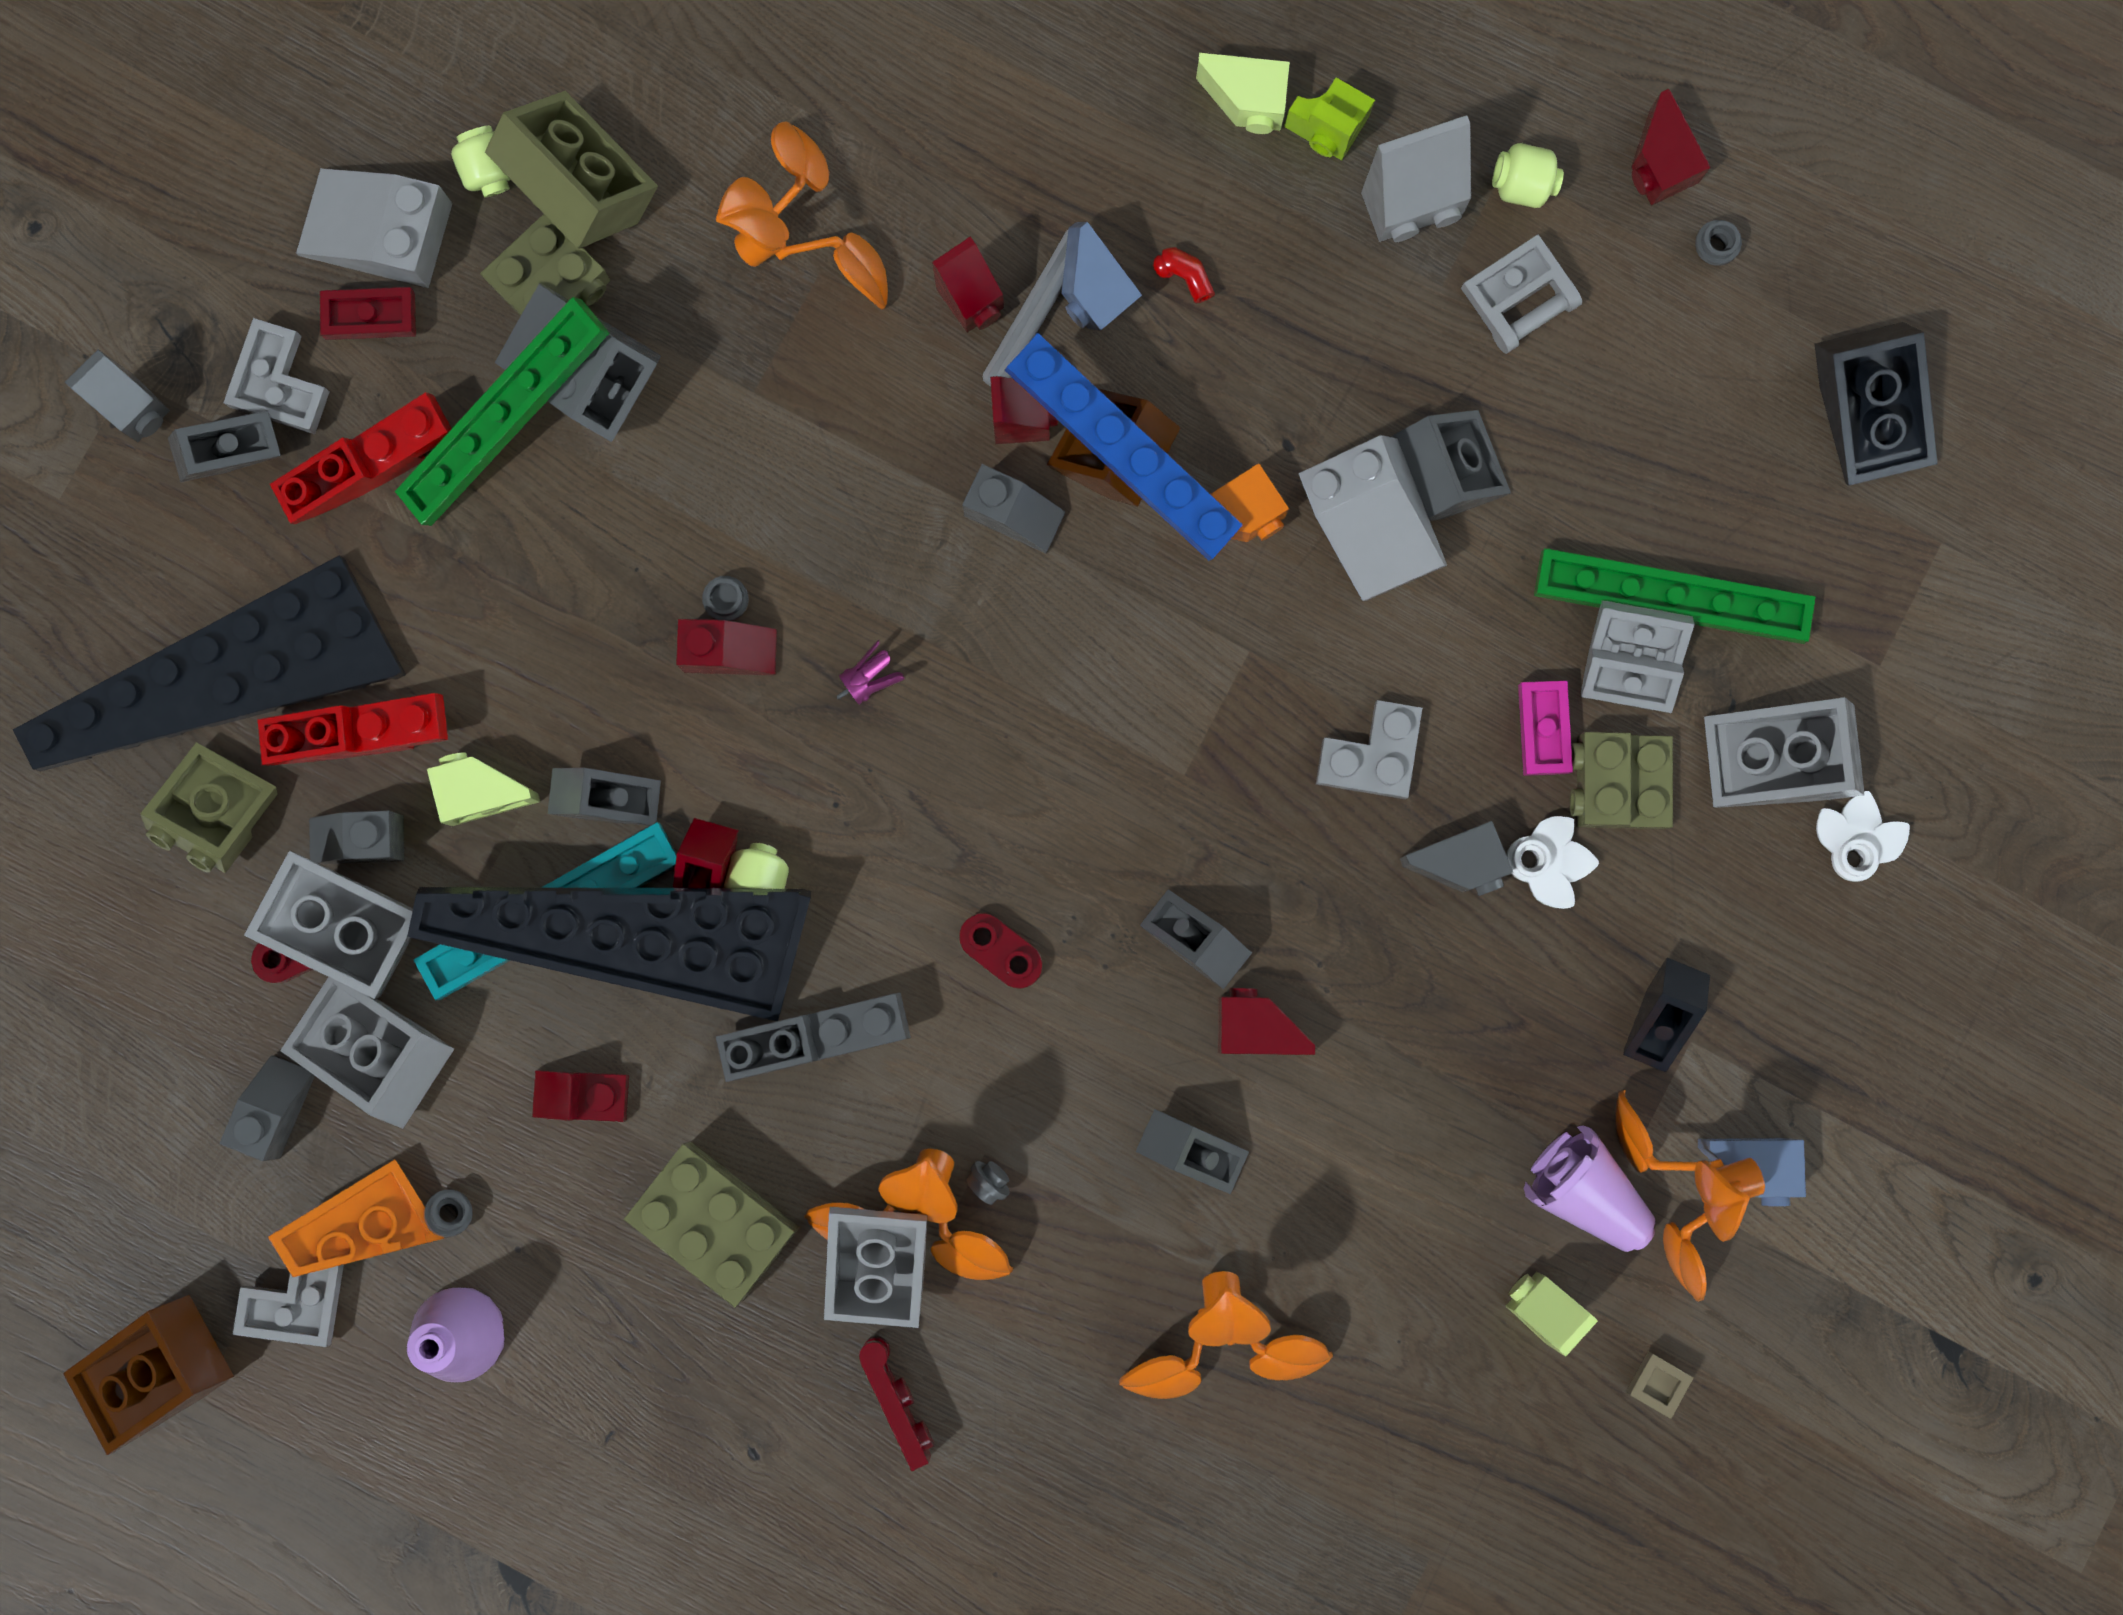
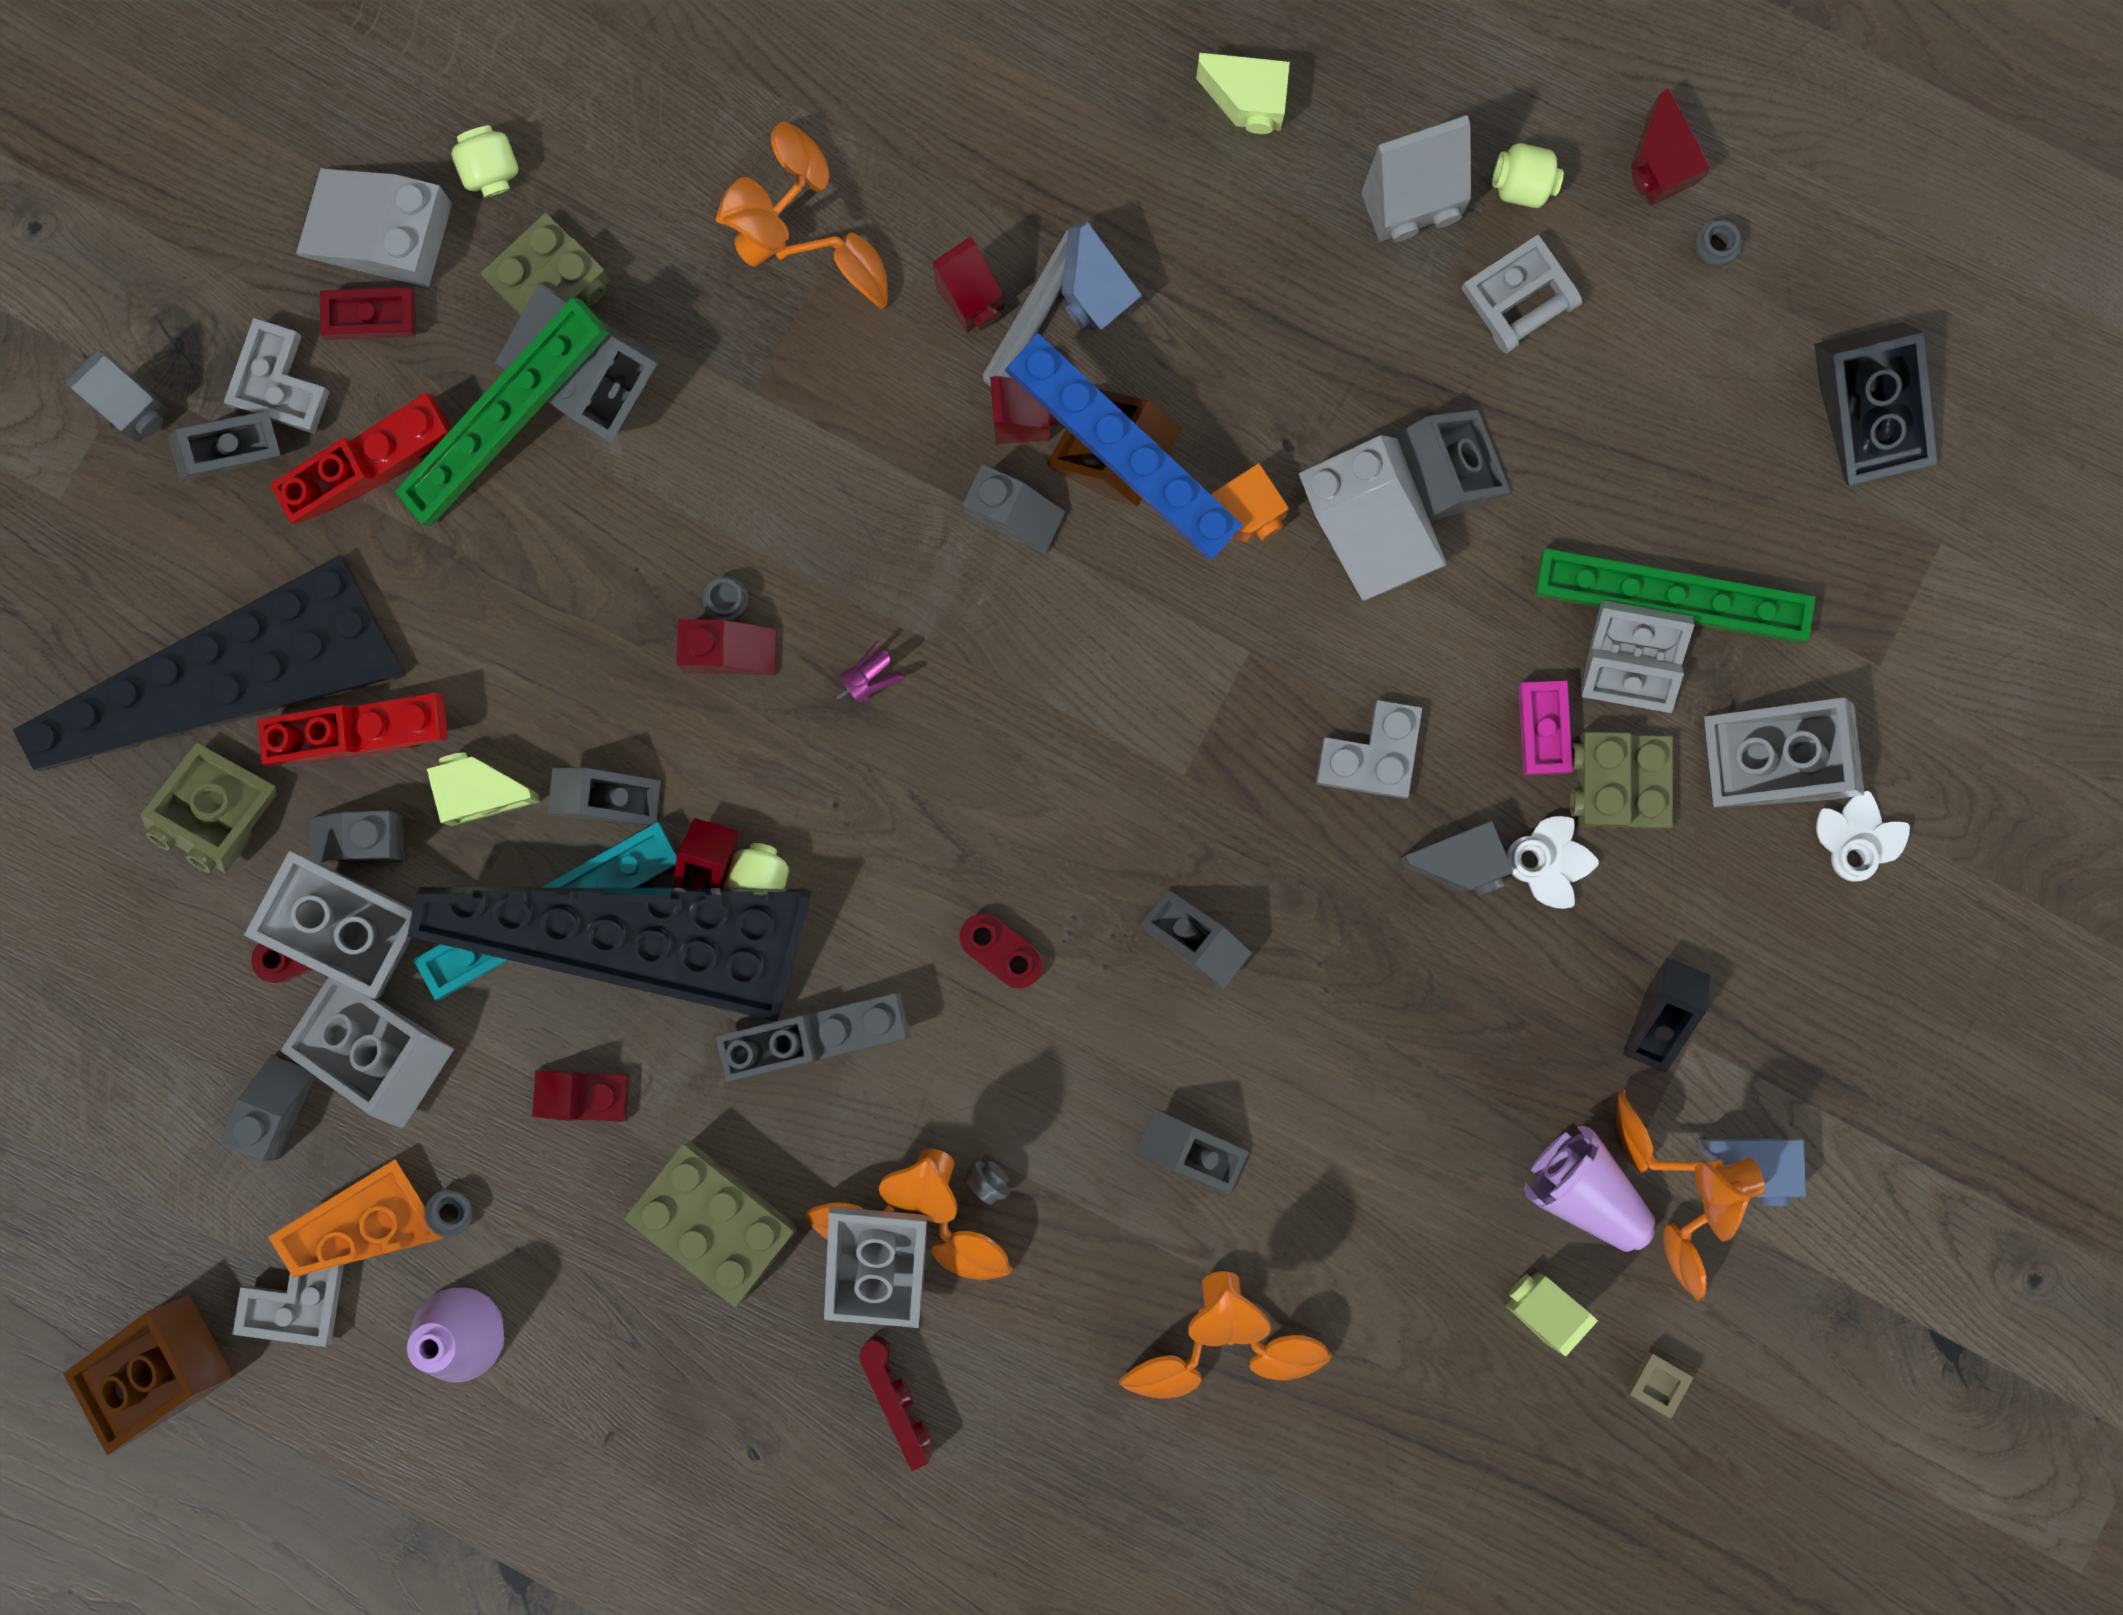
olive brick [485,91,658,249] -> none
red arm [1153,247,1215,304] -> none
dark red slope [1218,988,1315,1055] -> none
lime brick [1285,77,1375,161] -> none

